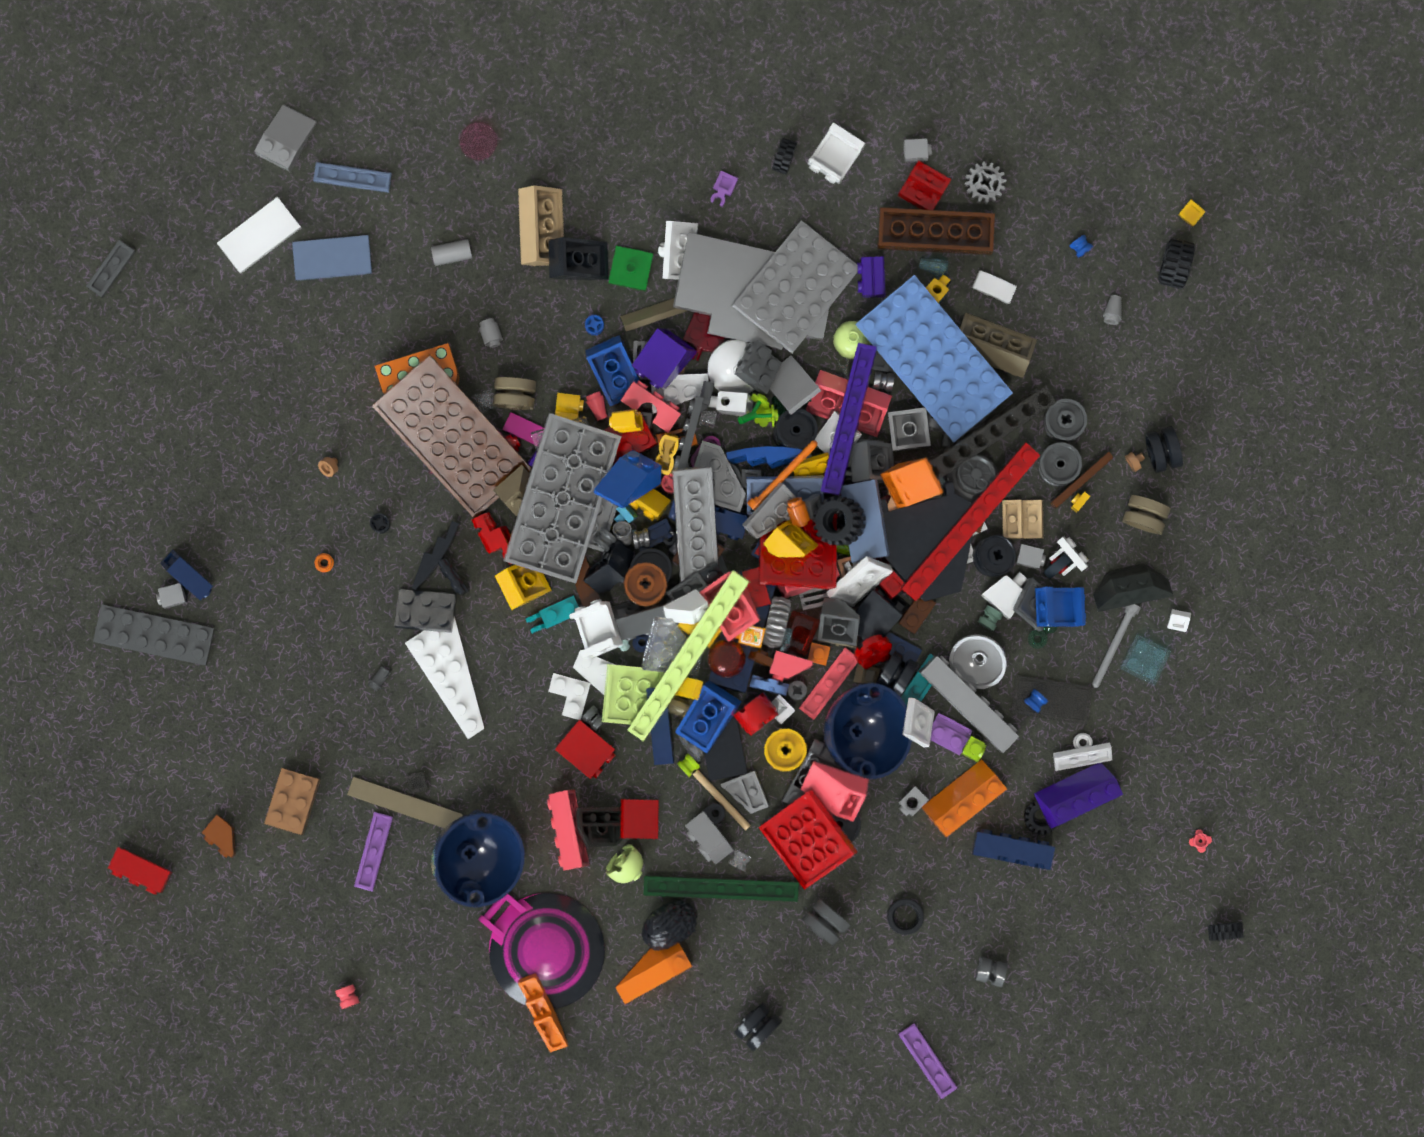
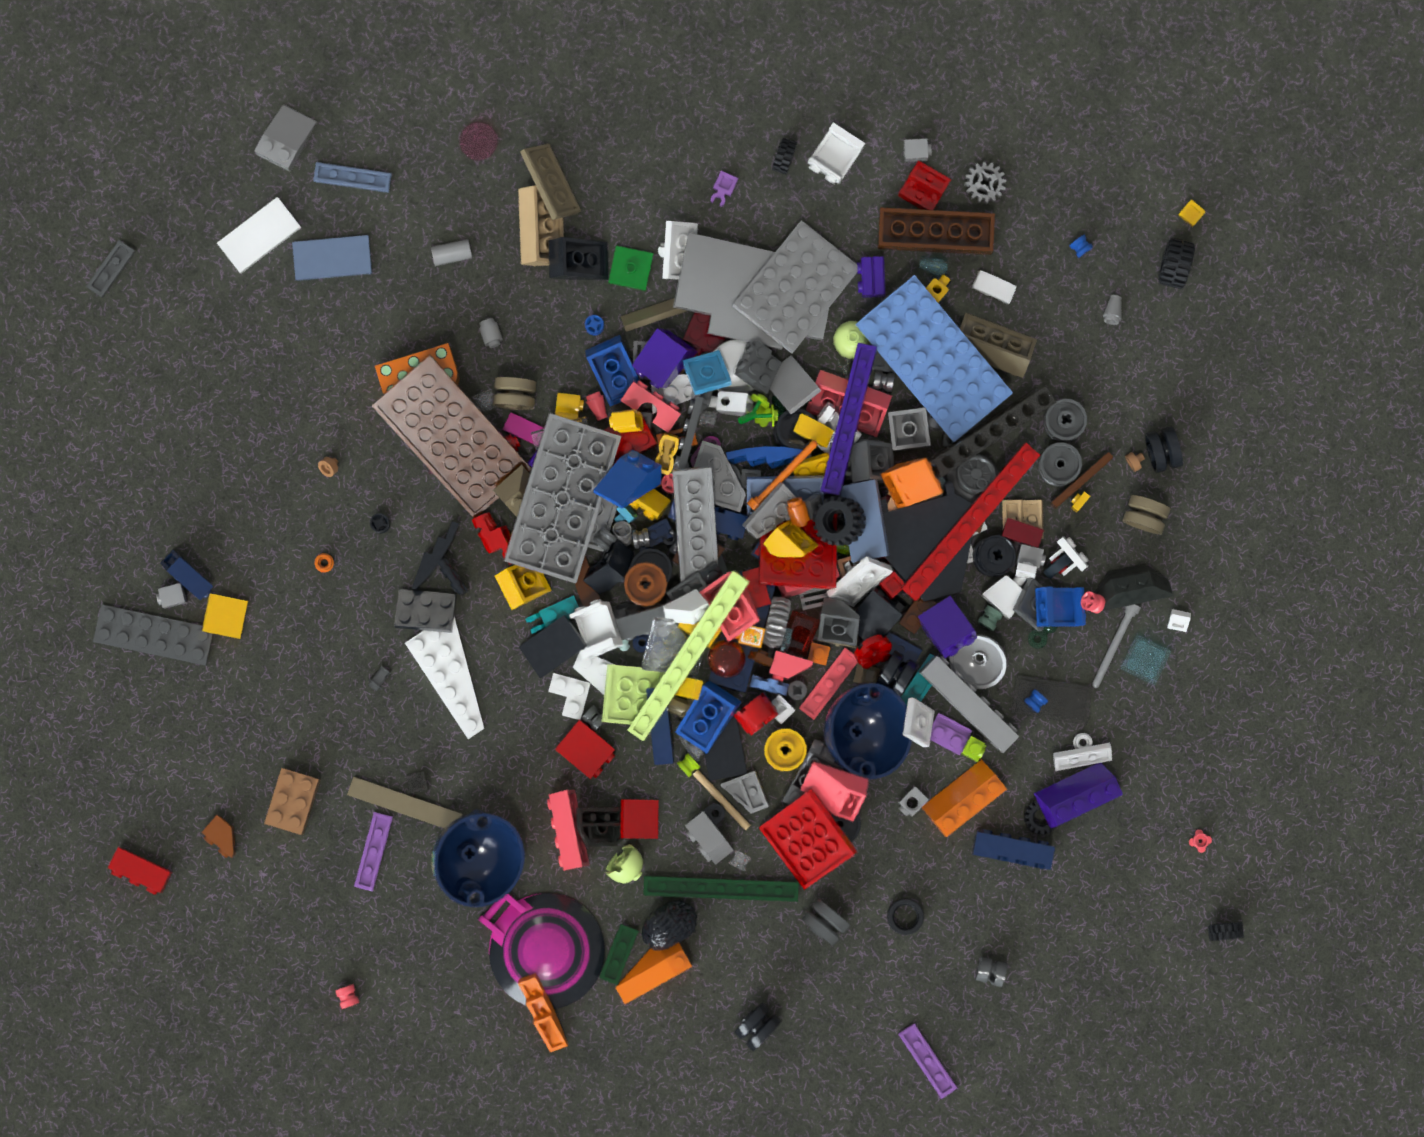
none -> yellow tile [202,594,248,639]
none -> black tile [519,614,587,679]
none -> dark tan tile [520,143,581,220]
none -> dark green plate [599,924,639,985]
none -> dark azure plate [683,350,732,395]
none -> yellow slope [793,414,834,448]
none -> white plate [817,401,835,425]
none -> dark purple slope [918,596,977,658]
none -> dark red tile [1001,518,1044,548]
none -> white plate [1015,562,1037,579]
none -> coral wheel [1081,591,1105,613]

